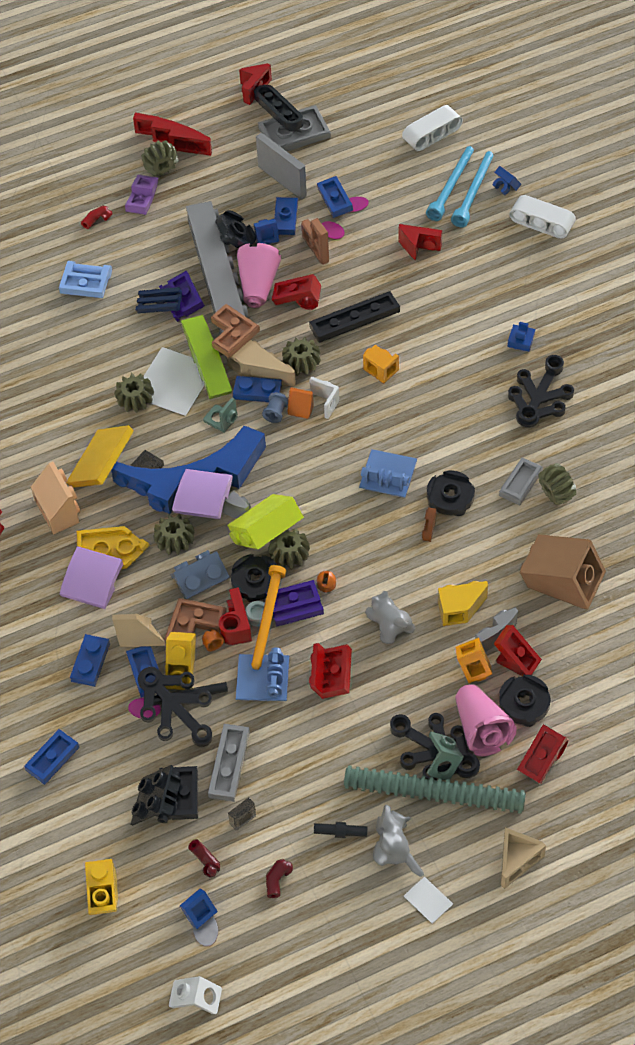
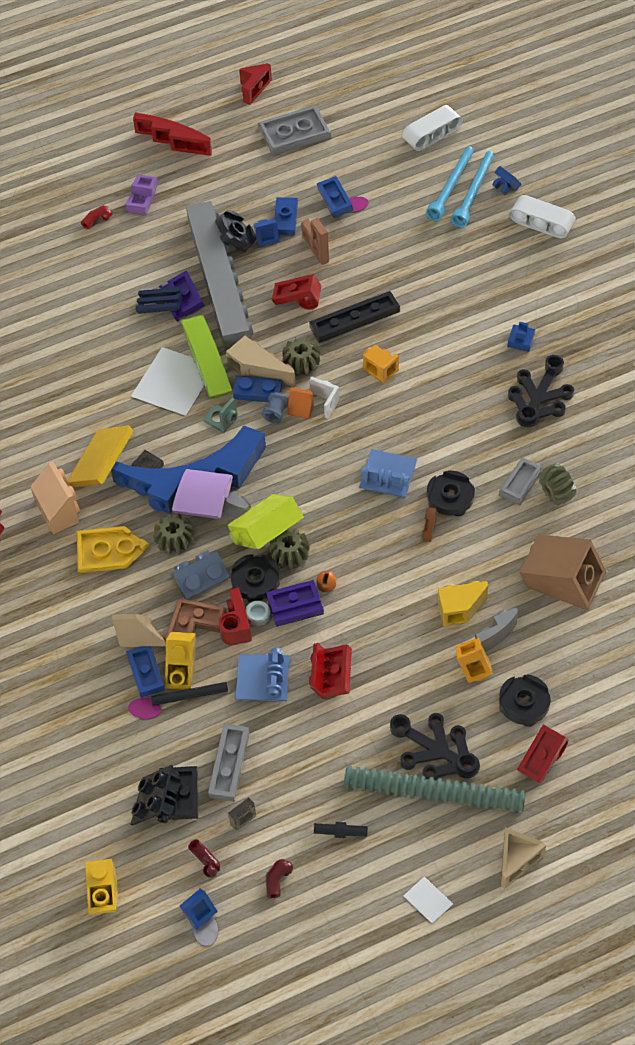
blue plate [24,729,80,785] -> none
light blue plate [59,261,112,298] -> none
lavender slope [60,546,123,609] -> none
blue plate [70,634,110,687] -> none
olive gear [114,372,154,413] -> none
black plant [138,667,212,747] -> none
olive gear [141,140,178,176] -> none
white bracket [169,976,222,1014] -> none
orange hinge [202,629,224,652] -> none
nougat tile [211,304,260,358] -> none
bright pink cone [237,243,281,308] -> none
light orange bar [251,565,286,670] -> none
black plate [254,85,304,132] -> none
light grey tile [256,133,307,200] -> none
dark pink sticker [322,221,345,239] -> none
light grey animal [365,591,415,644] -> none
light grey animal [373,805,424,877] -> none
red slope [398,224,442,260] -> none
sand green bracket [427,732,463,780] -> none
bright pink cone [455,685,517,756] -> none
red slope [494,625,542,677] -> none

